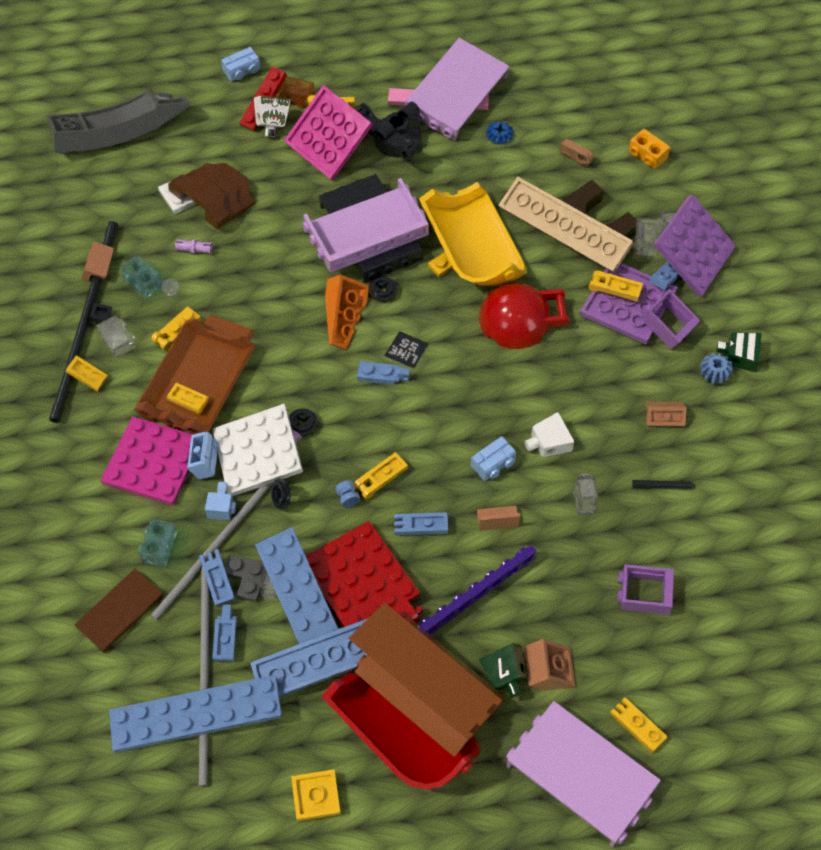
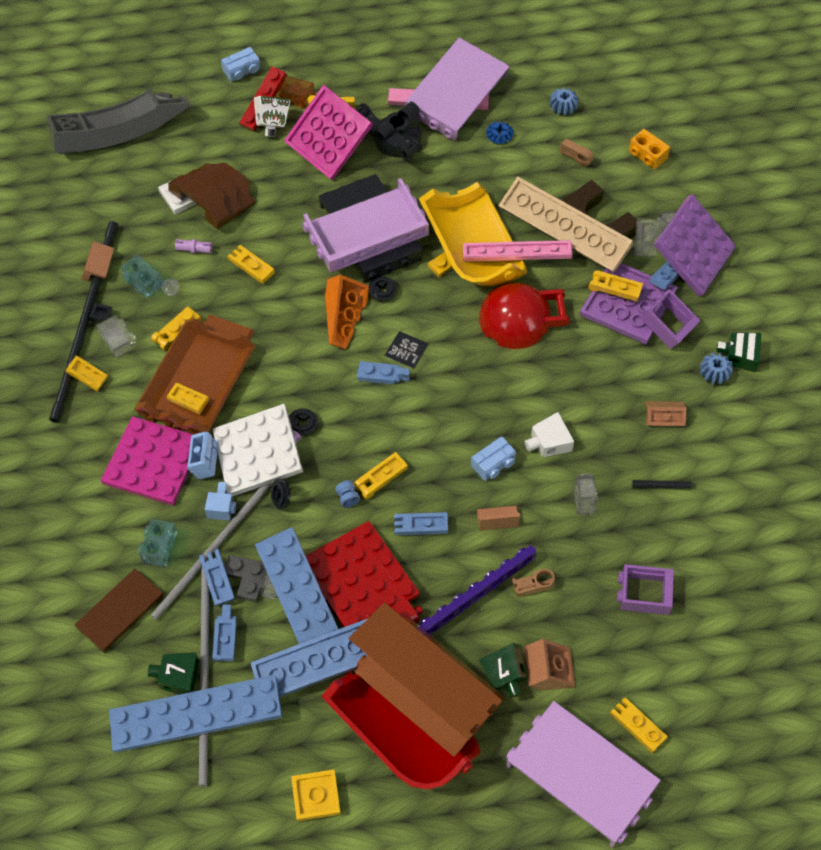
none -> dark green torso [148,652,200,695]
none -> yellow hinge [227,245,275,284]
none -> bright pink tile [463,240,572,261]
none -> medium nougat piece [512,568,555,597]
none -> medium blue gear [550,87,579,116]

